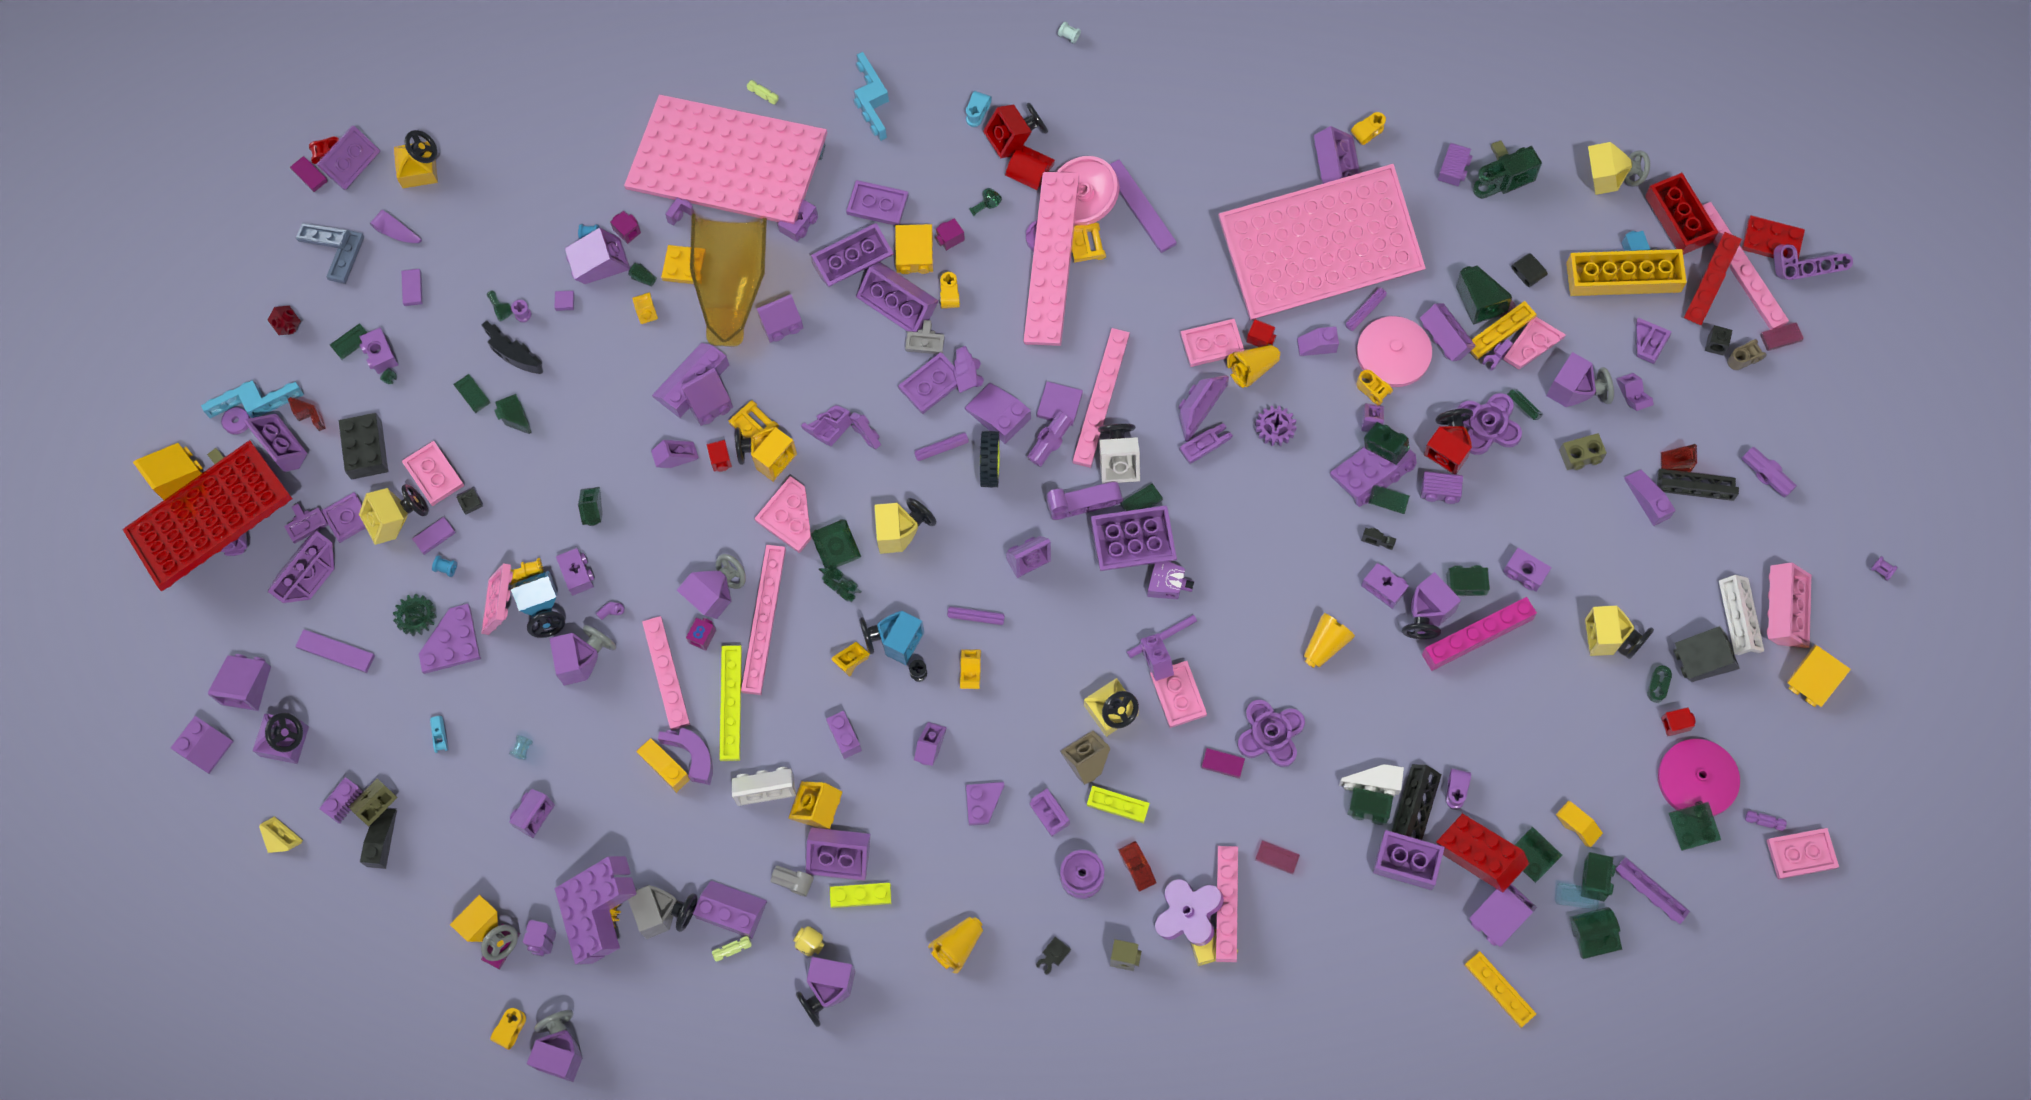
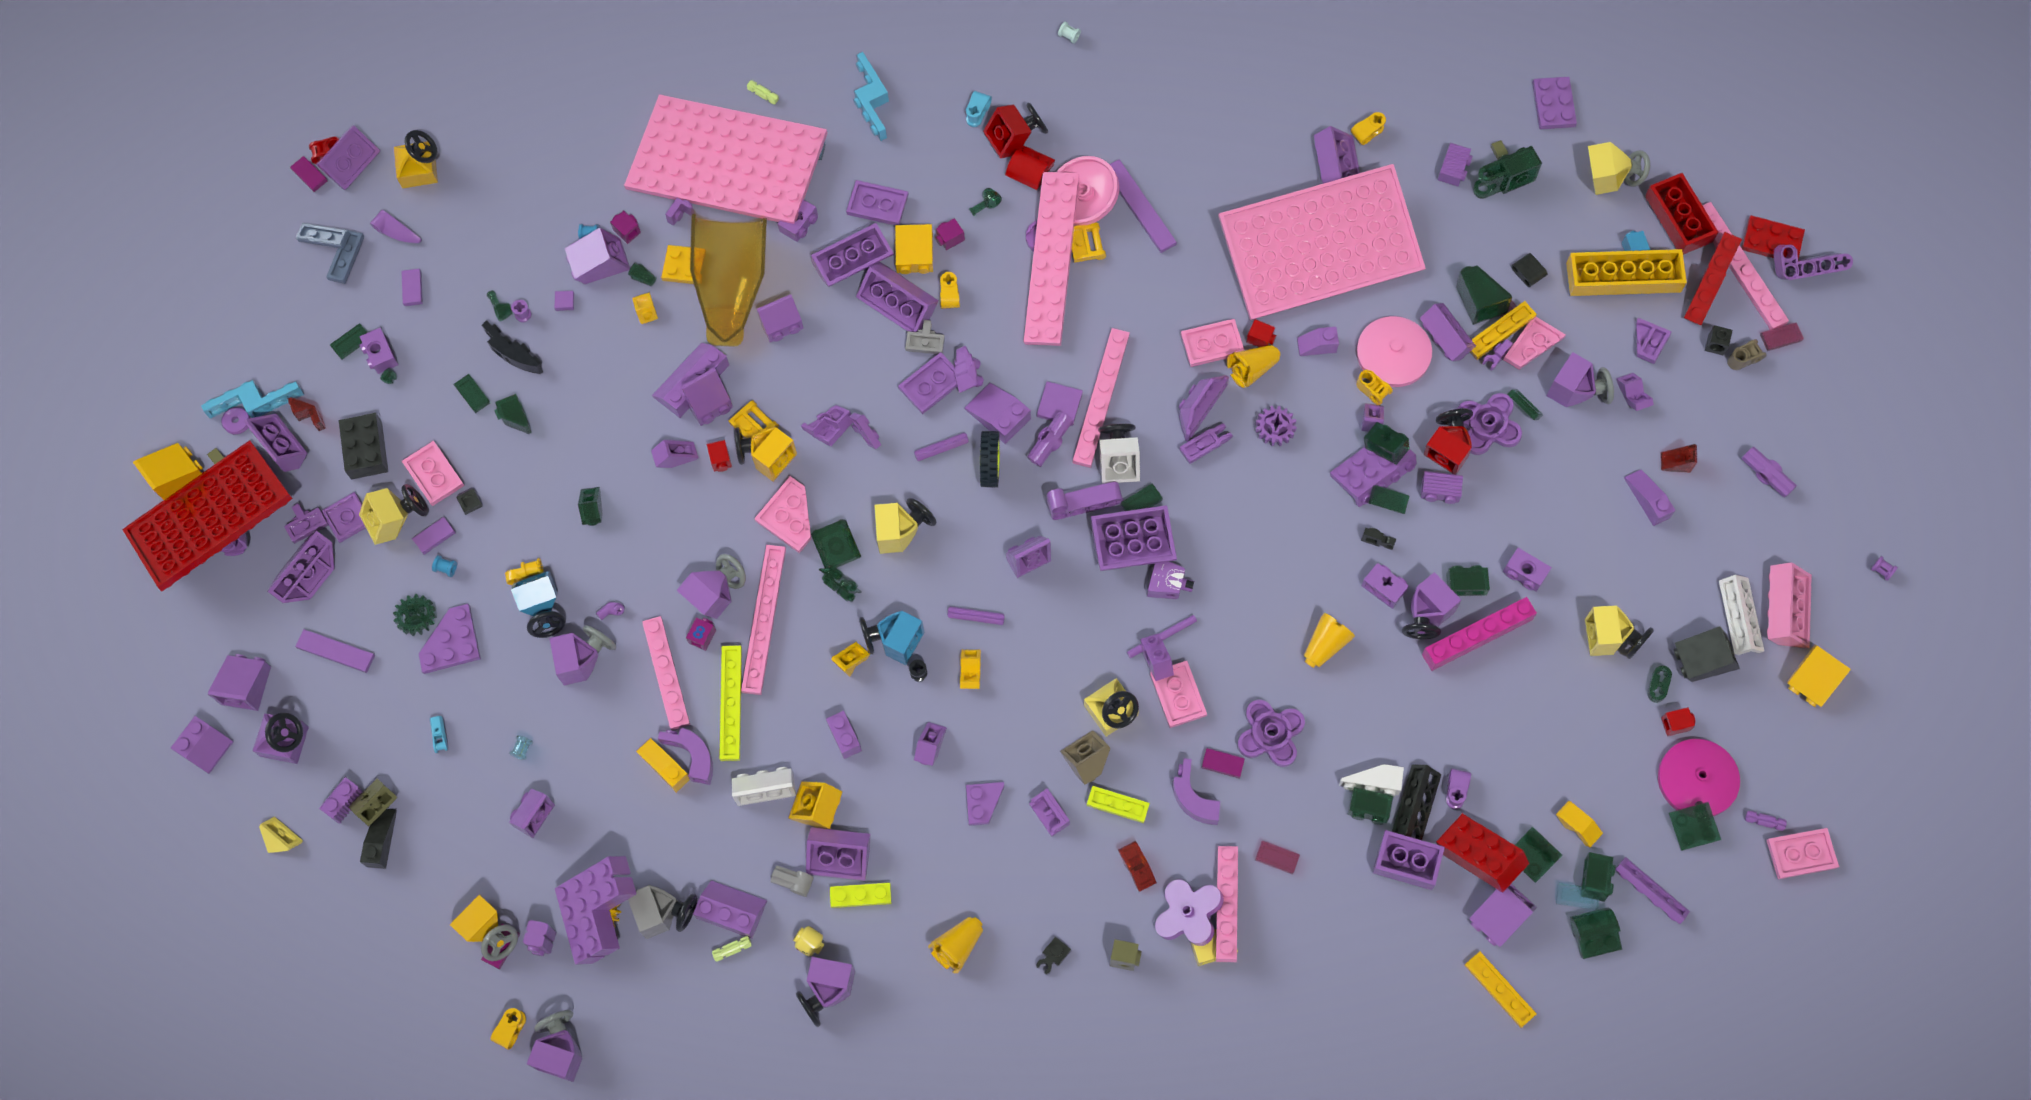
dark red brick [267,305,301,336] -> none
bright pink plate [481,563,513,635] -> none
medium lavender brick [556,548,595,596] -> none
medium lavender wheel [1060,850,1105,899] -> none
medium lavender axle [1345,288,1387,331] -> none
olive brick [1559,433,1607,470] -> none
pearl dark grey fence [1657,469,1739,501] -> none
none -> medium lavender arch [1173,758,1220,825]
none -> medium lavender plate [1532,77,1577,129]

